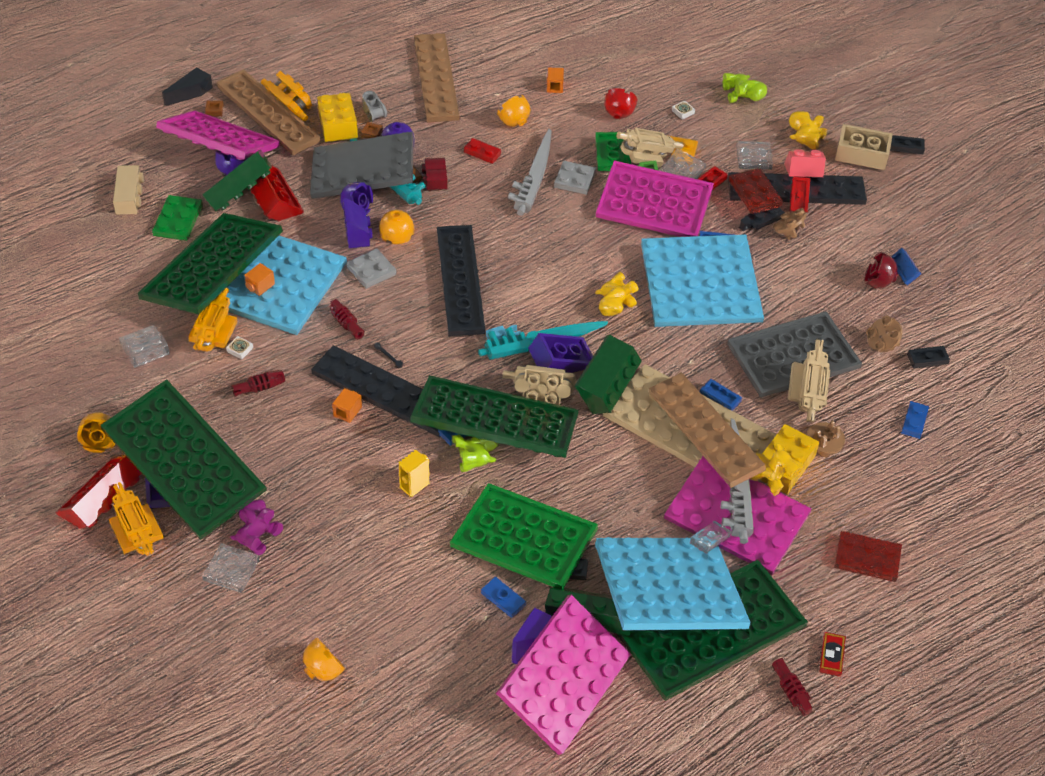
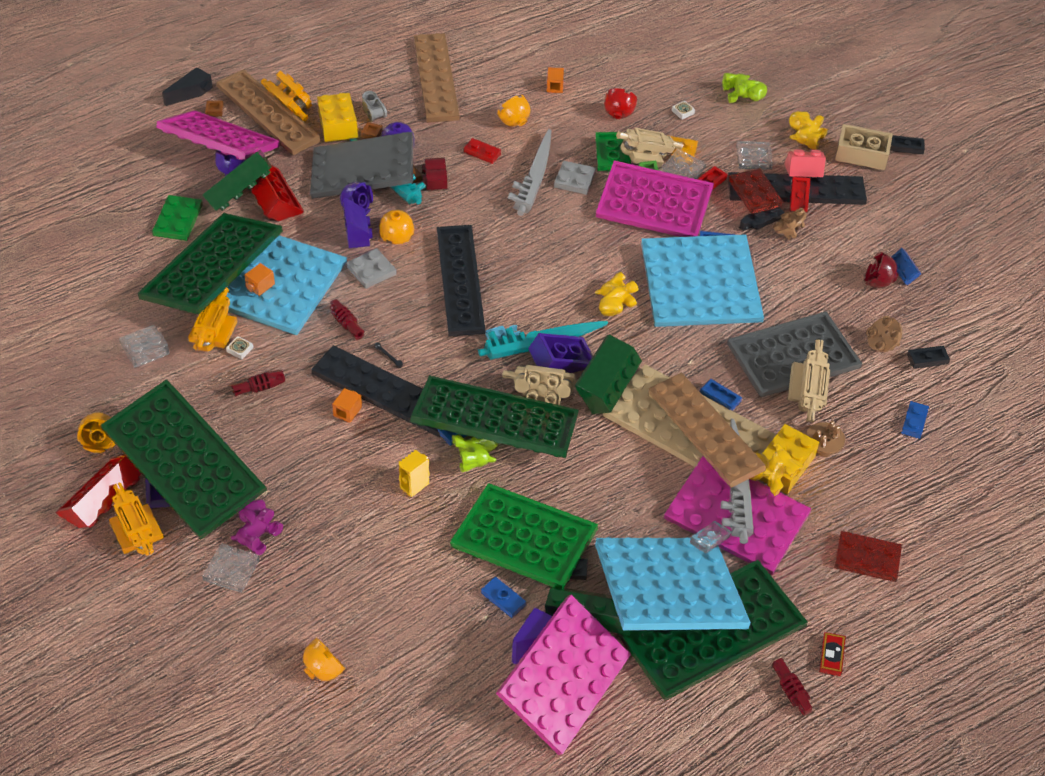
tan brick [113,165,144,215] -> none

